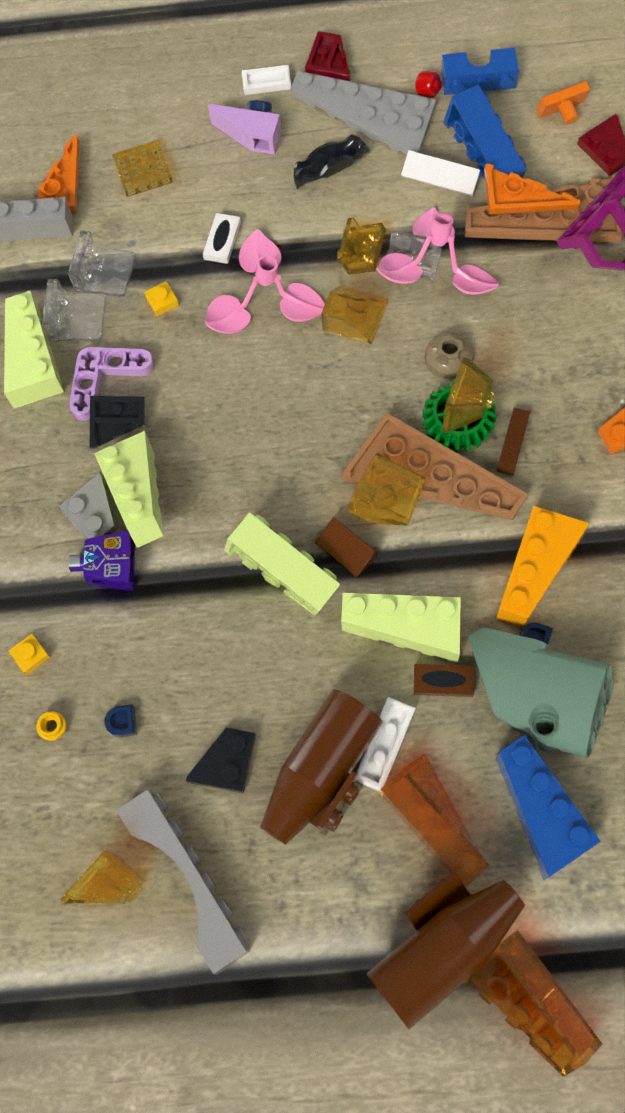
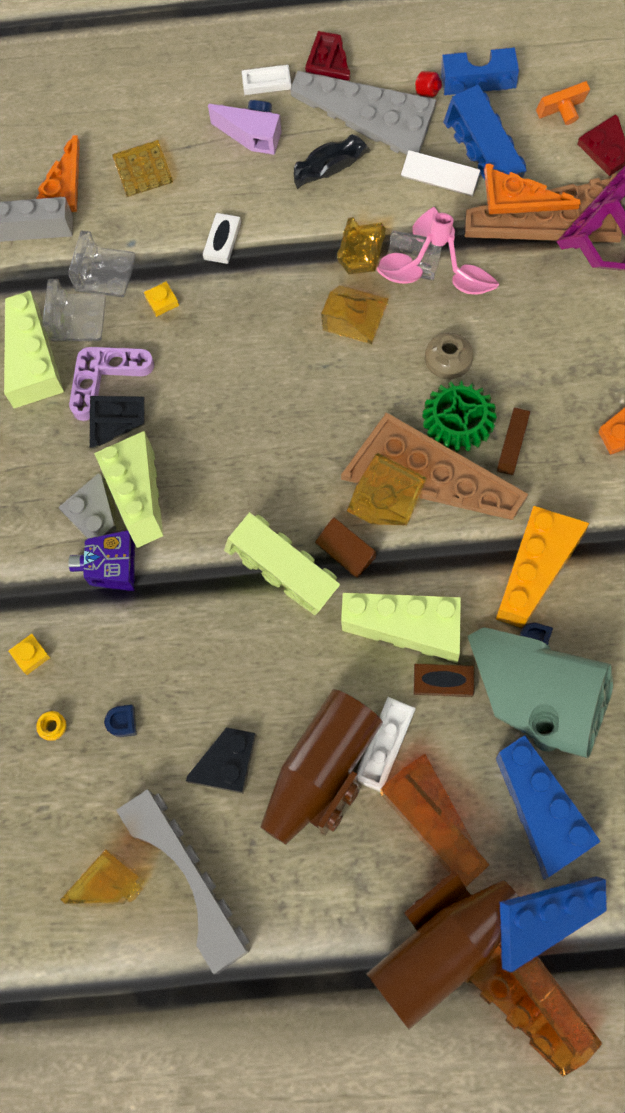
bright pink plant [205,229,326,334] -> none
clear yellow slope [442,357,496,433] -> none
none -> blue wing [500,876,607,972]

